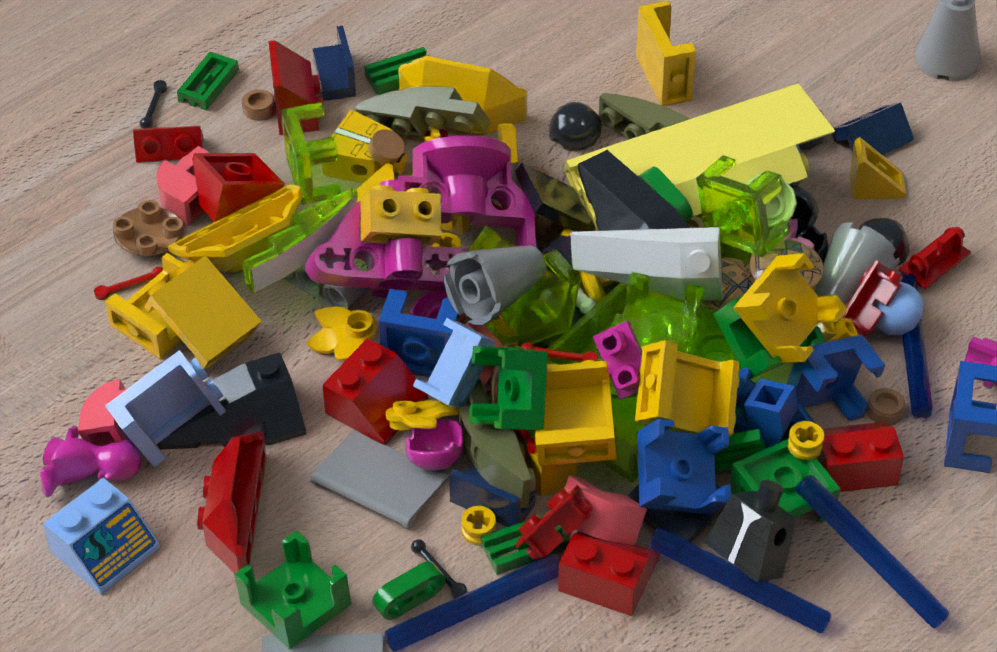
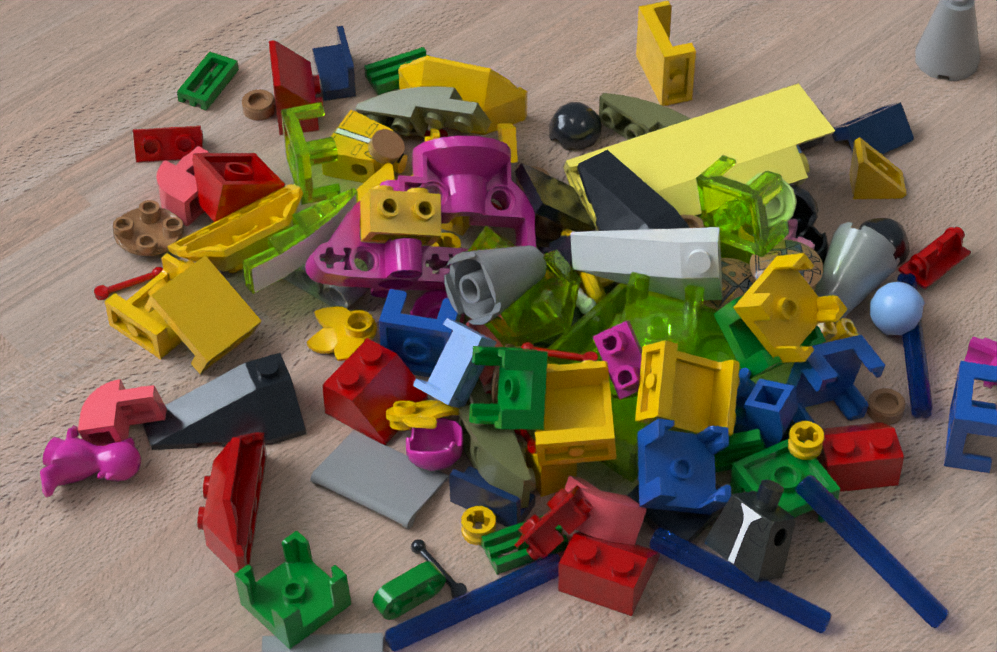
slope [43,478,160,595] -> none
light blue panel [106,350,226,468] -> none
black hinge [139,80,167,129] -> none
green beam [638,166,693,222] -> none
red hinge [837,261,903,338] -> none

